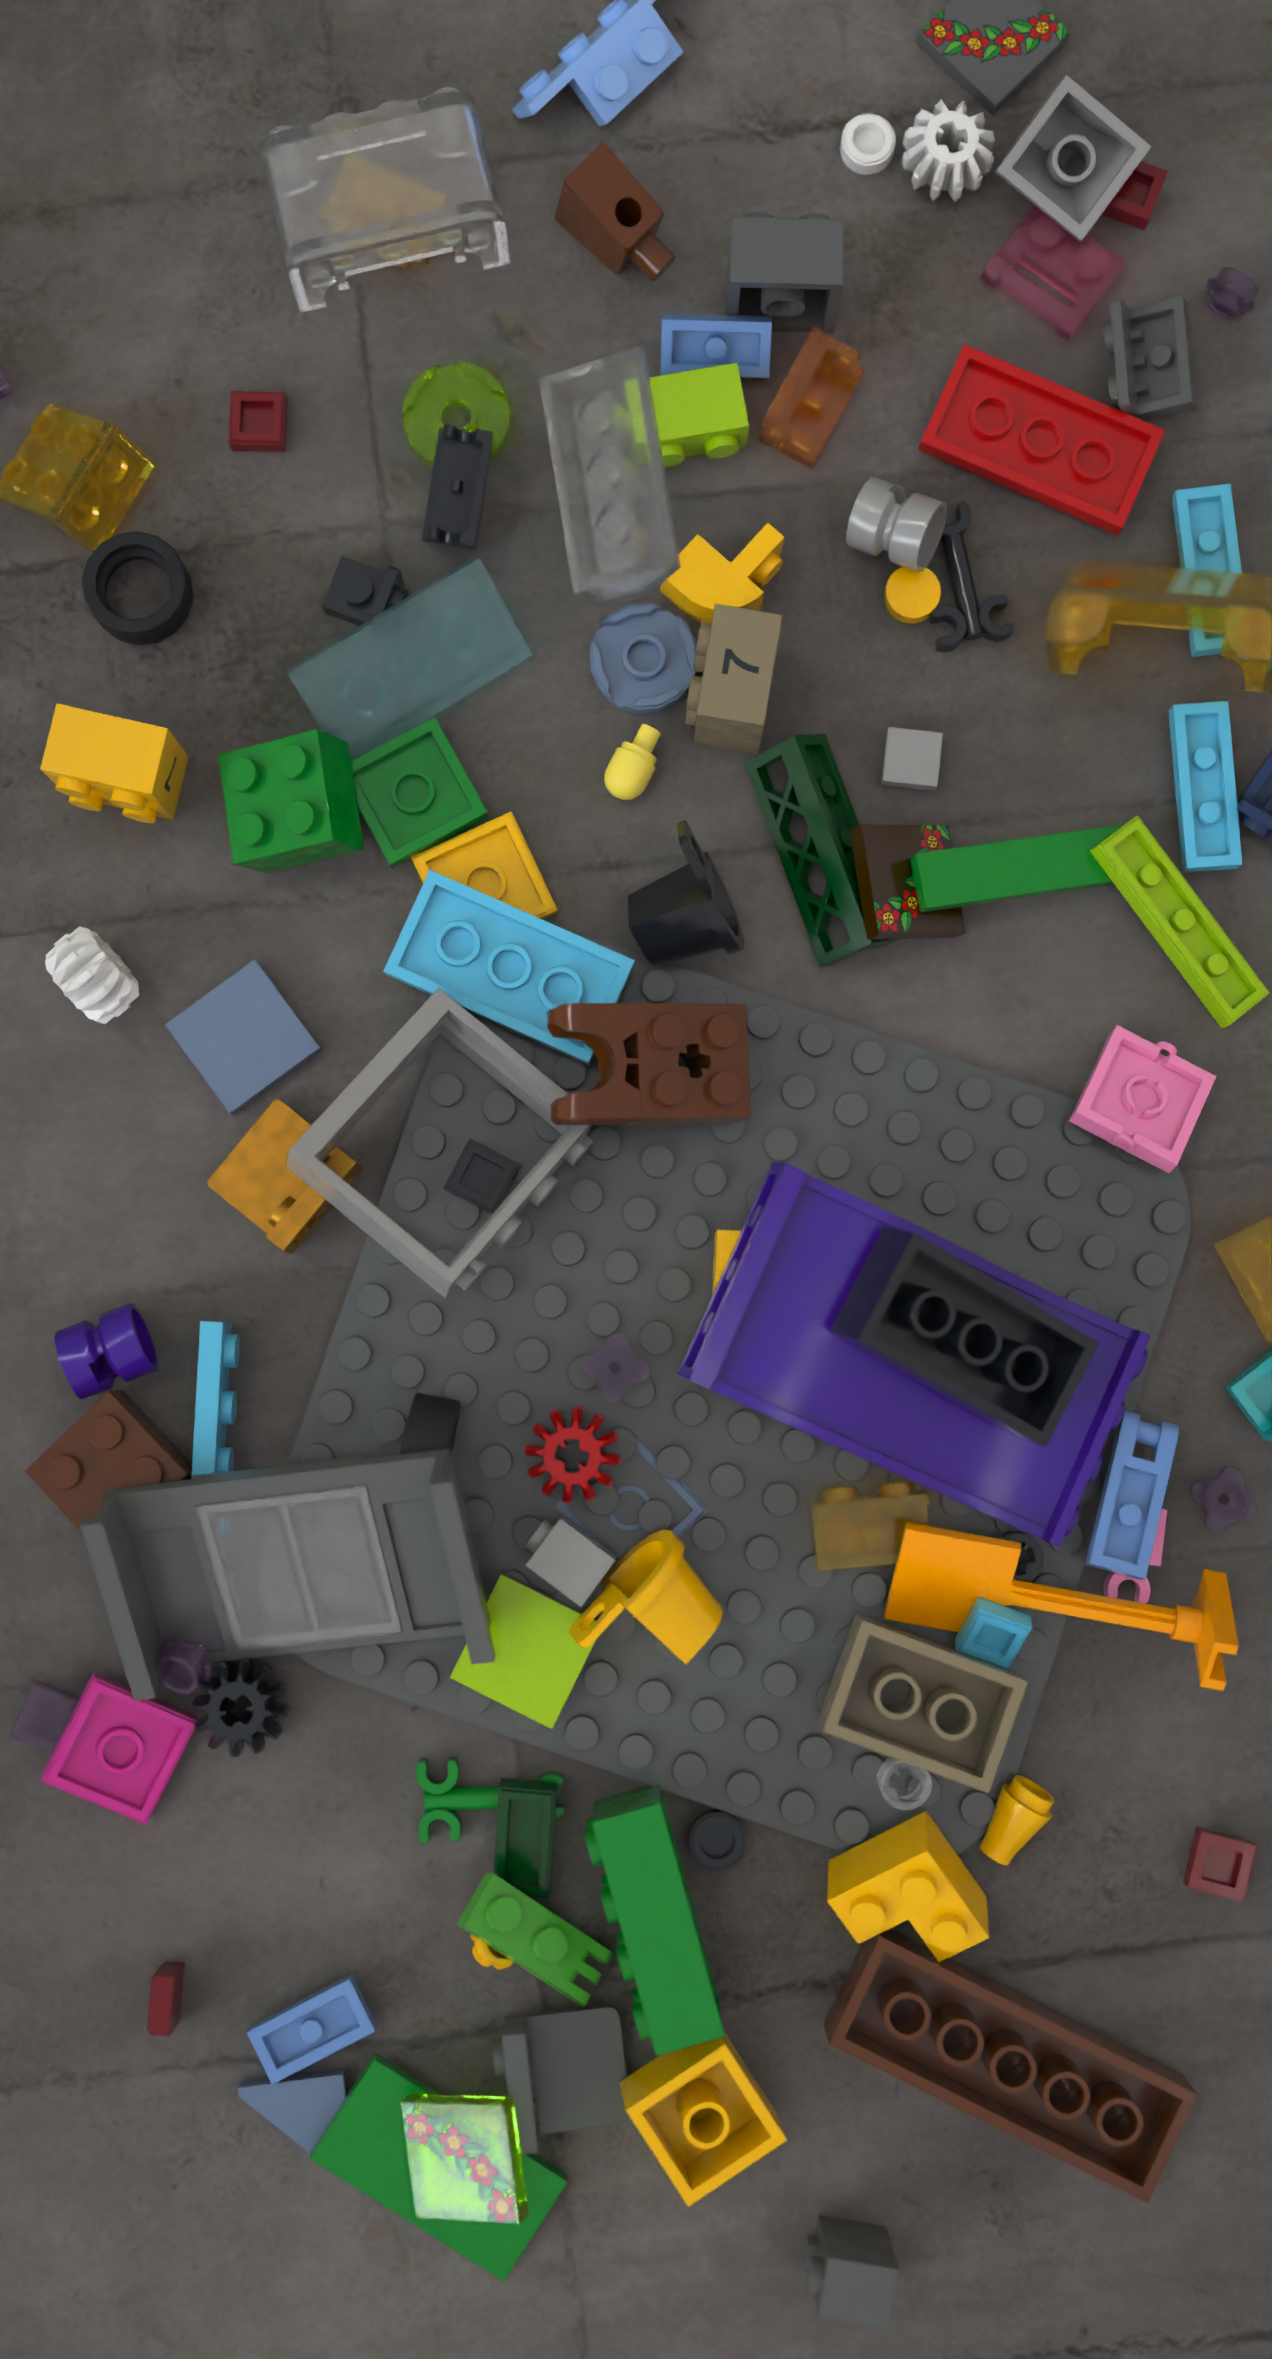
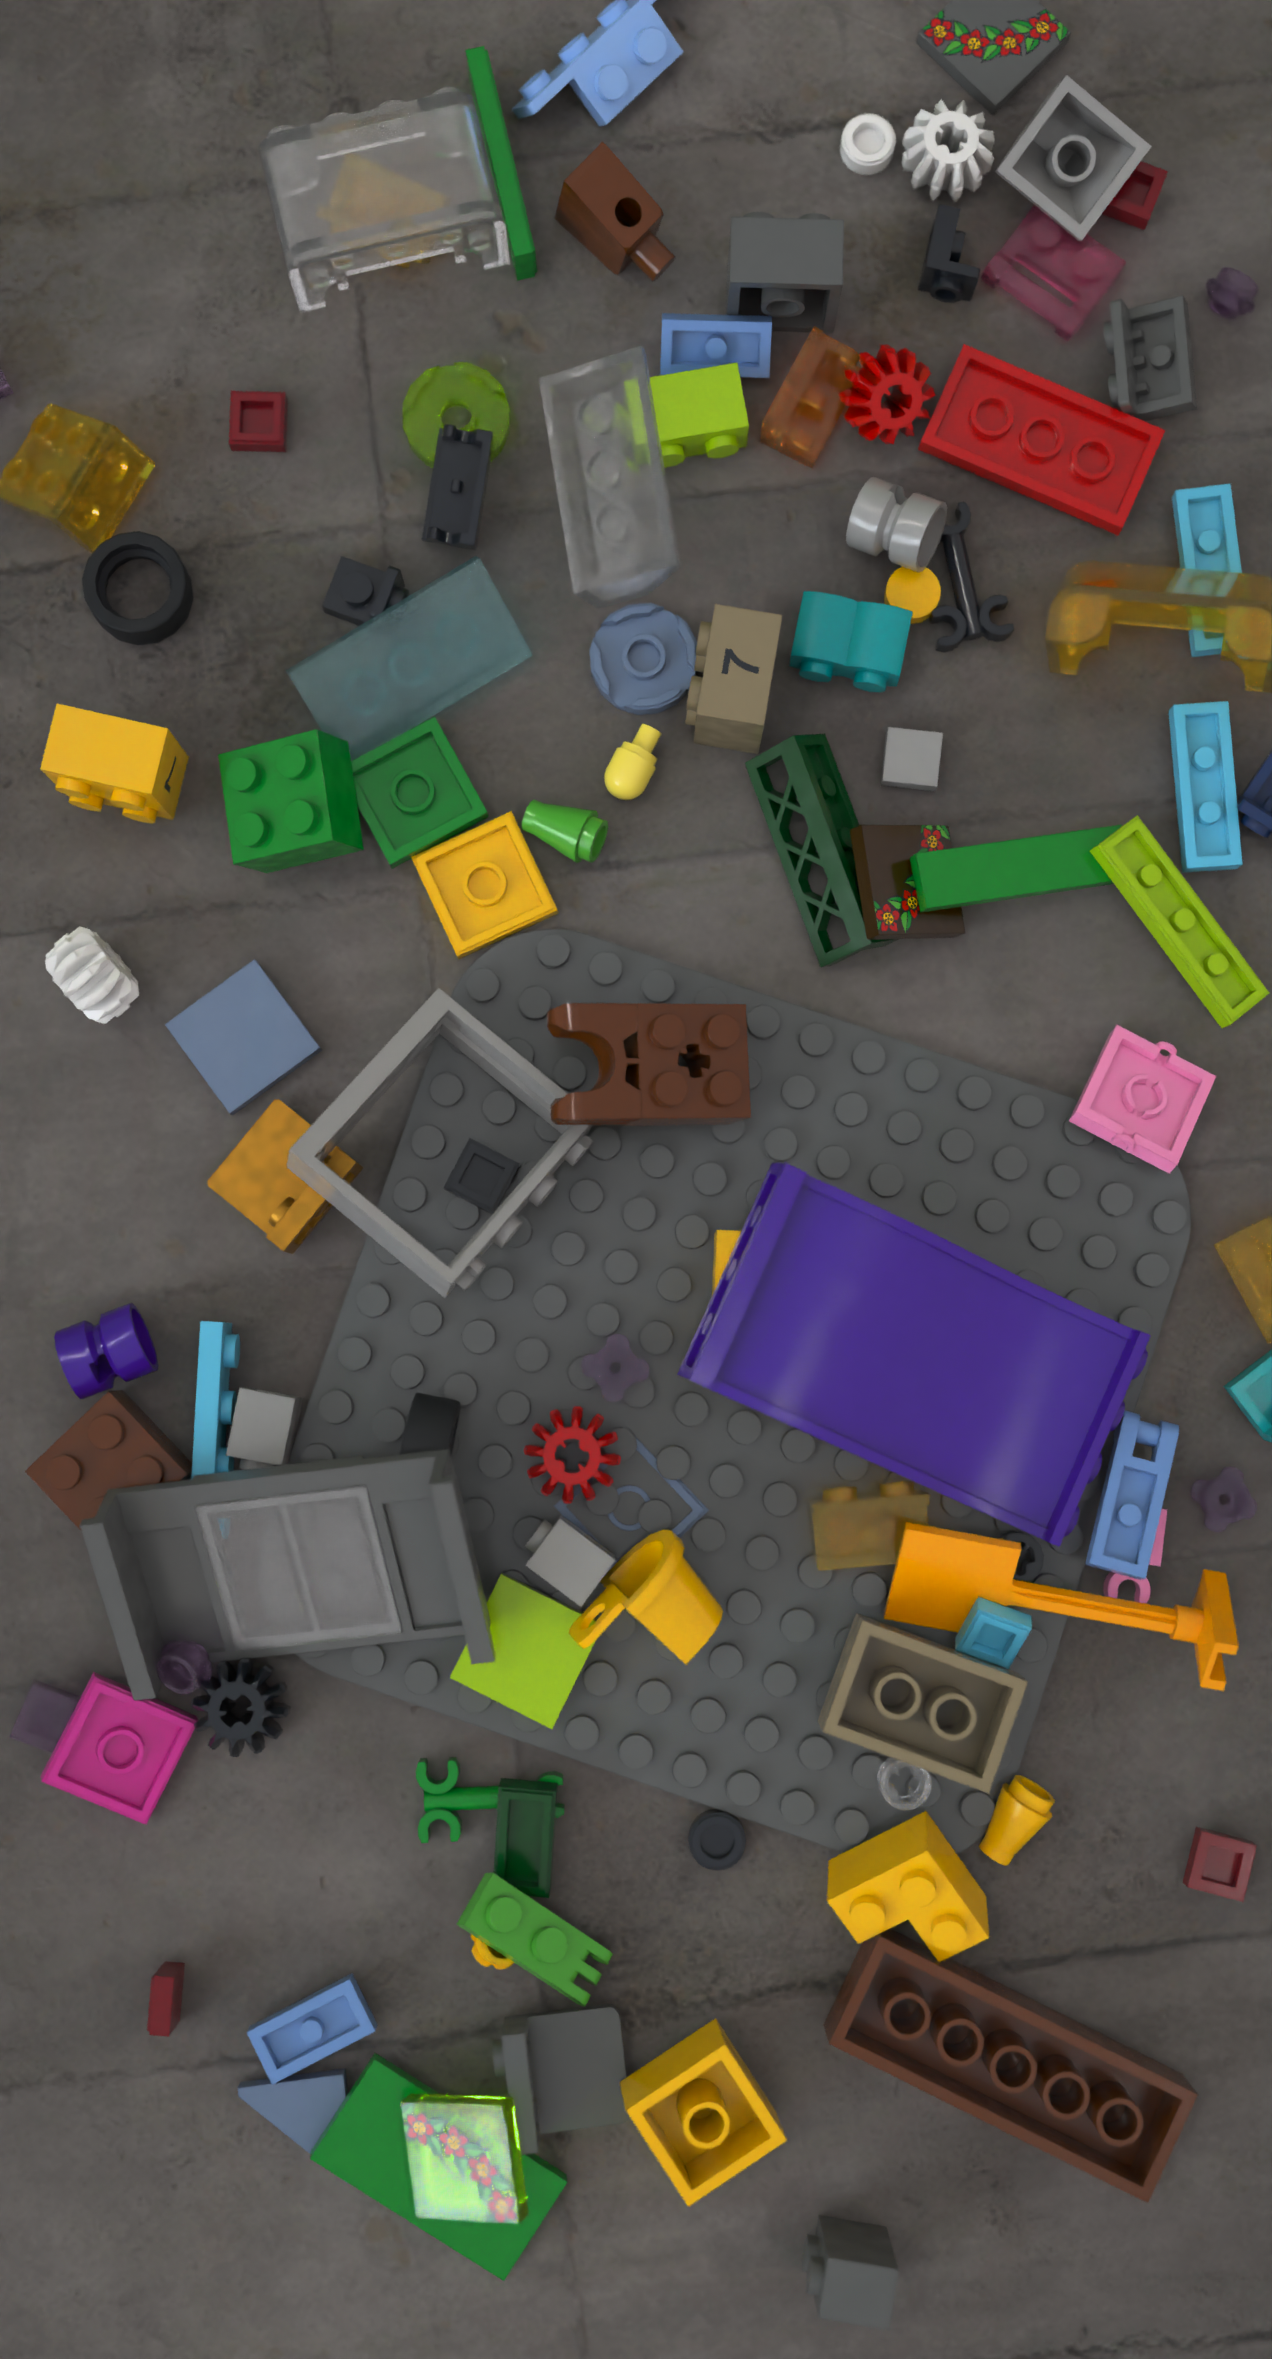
medium azure plate [383,870,635,1065] -> none
green brick [584,1785,725,2056] -> none
black container [628,820,745,967] -> none
yellow brick [660,523,784,623] -> none
black brick [829,1227,1099,1447] -> none
none -> light grey brick [226,1387,303,1469]
none -> green tile [465,46,537,281]
none -> bright green cone [522,799,608,863]
none -> teal brick [789,591,913,692]
none -> red gear [838,344,936,445]
none -> black bracket [918,204,980,303]

